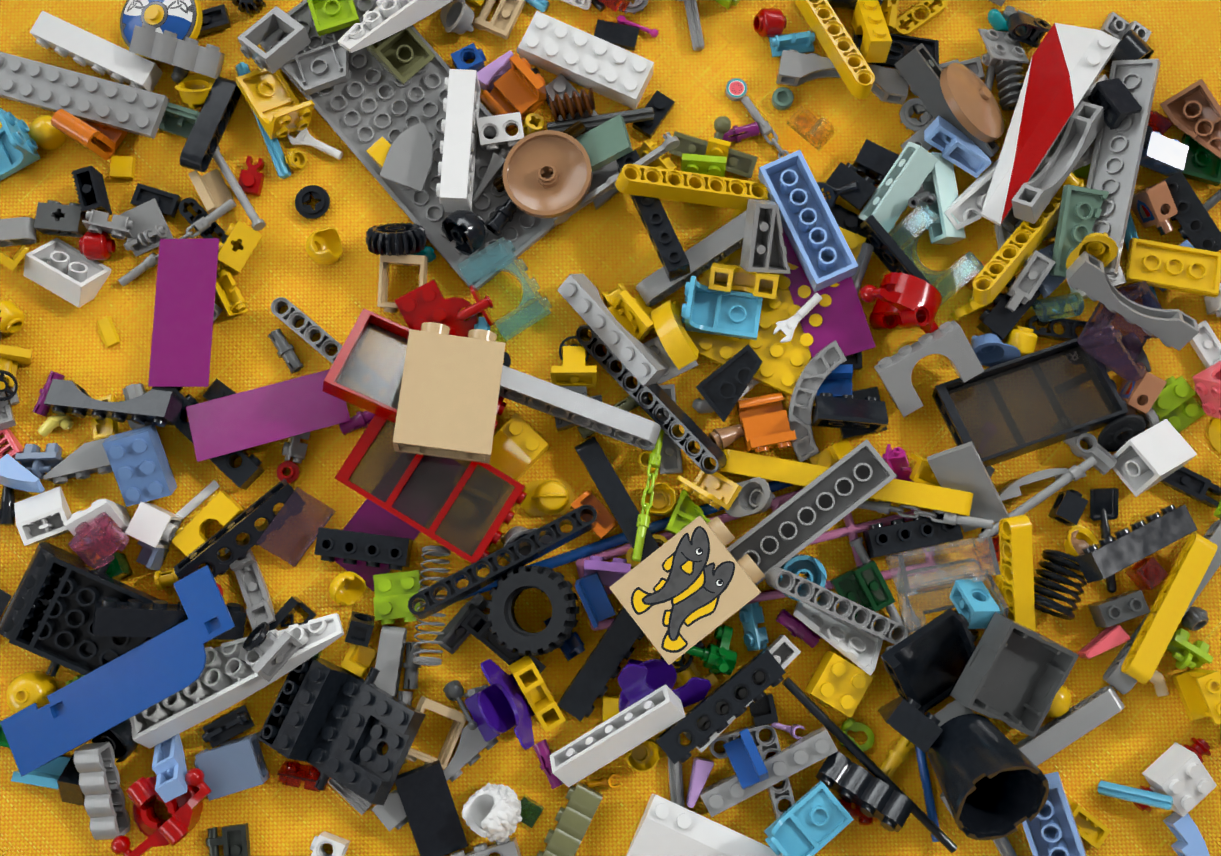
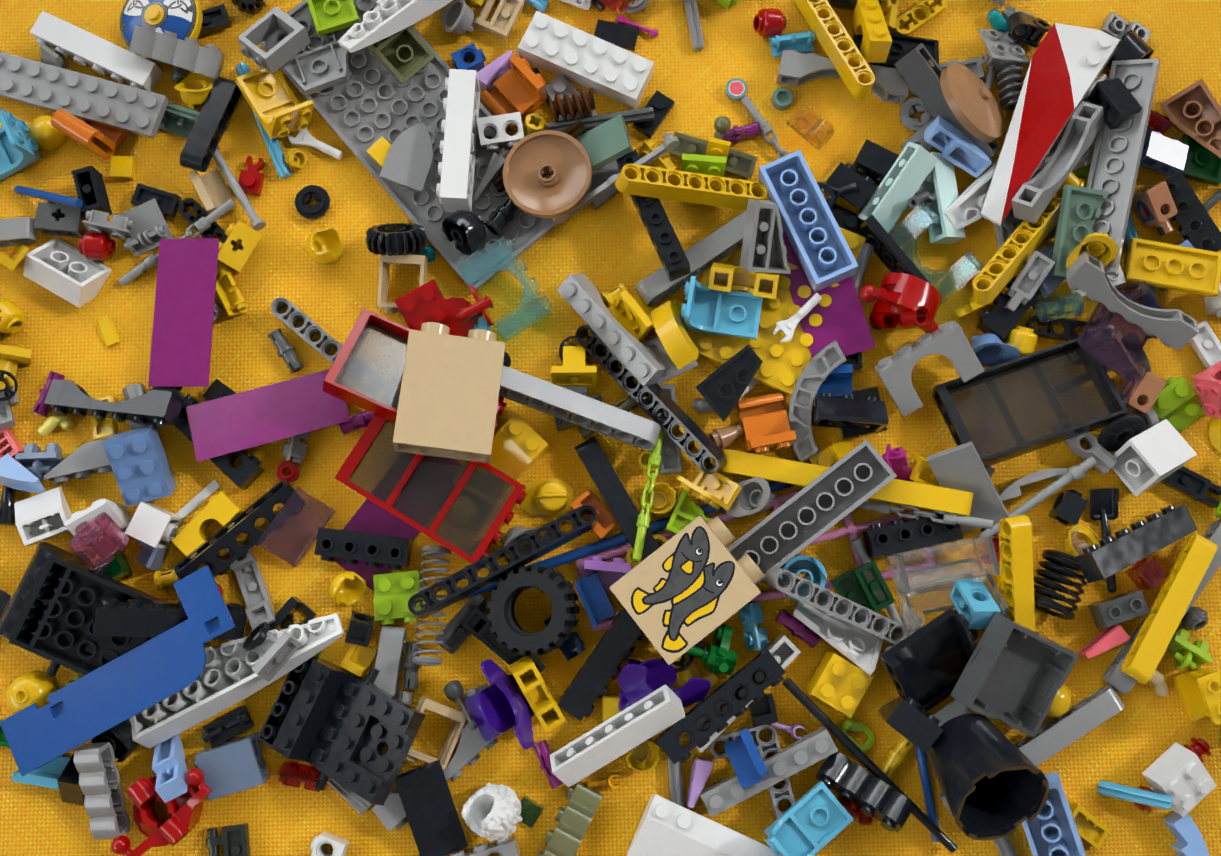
none -> blue bar [14,185,83,208]
none -> light grey slope [40,44,68,69]

